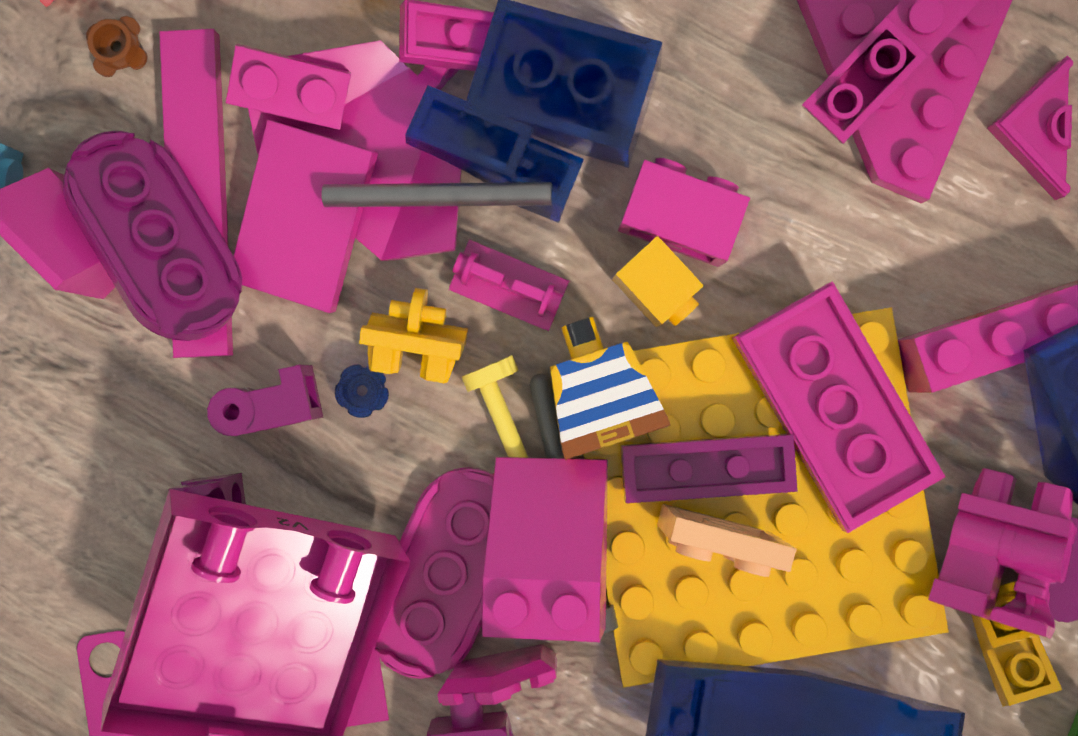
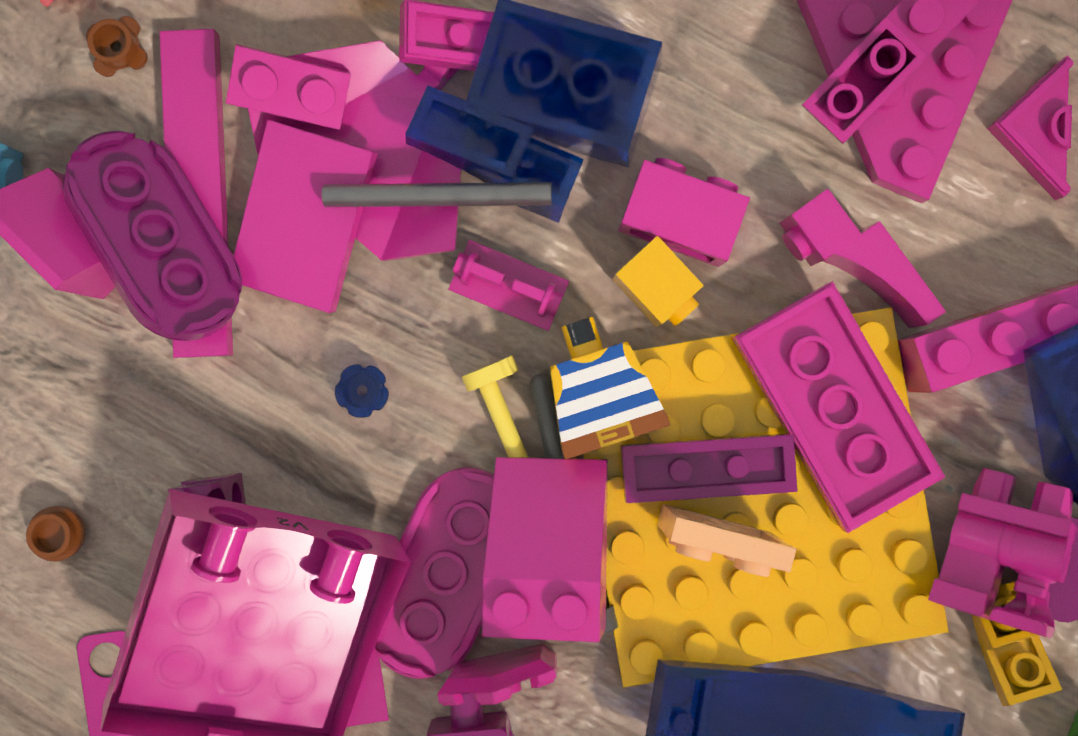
magenta leg [207,364,324,436] -> none
yellow hips [359,288,468,383] -> none
none -> dark orange plate [26,506,85,562]
none -> dark pink slope [779,189,946,328]

